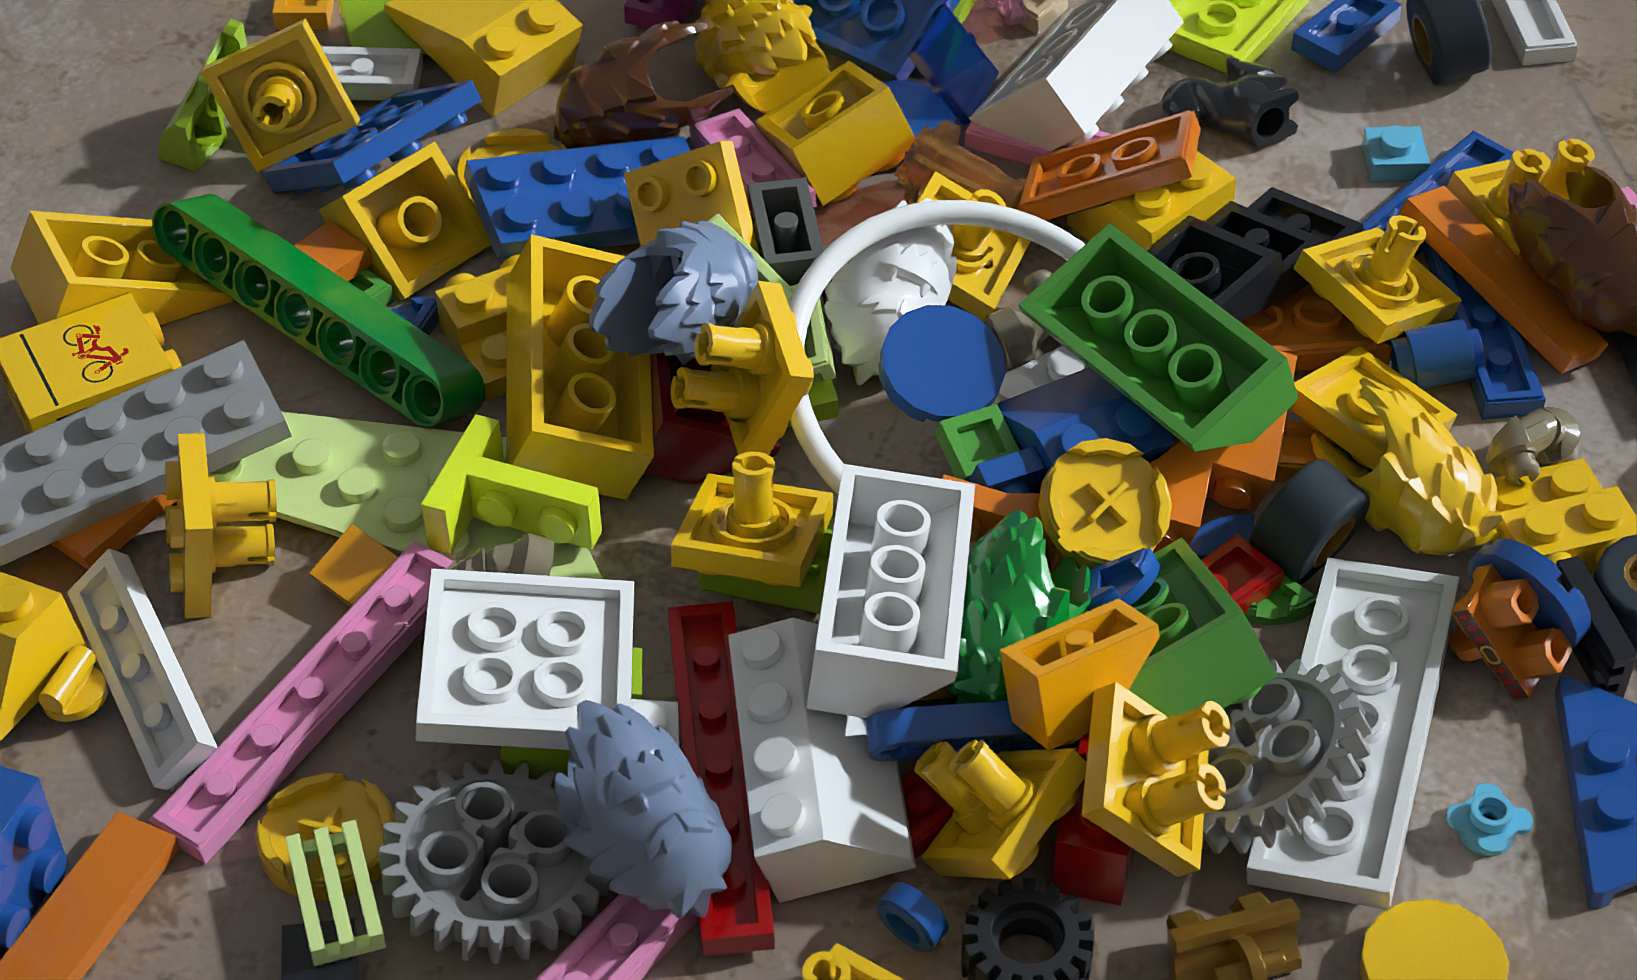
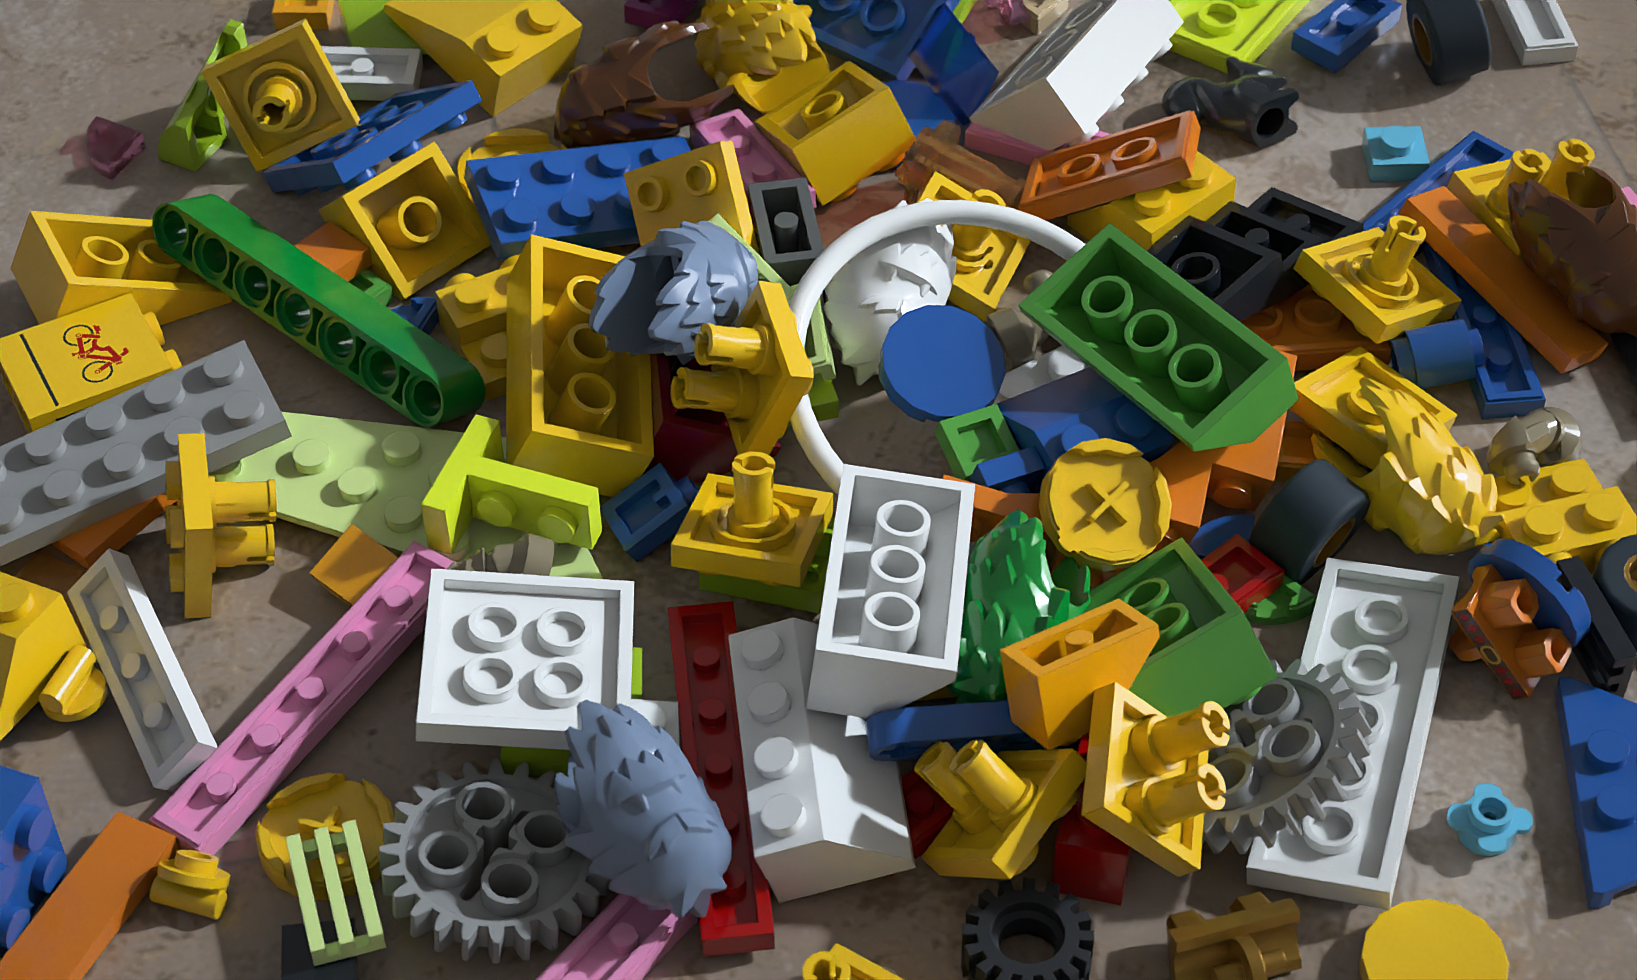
blue tile [877,882,949,952] -> none
blue tile [1087,547,1160,611] -> none
none -> clear pink tile [87,116,146,180]
none -> yellow plate [150,850,230,920]
none -> blue bracket [600,463,700,562]

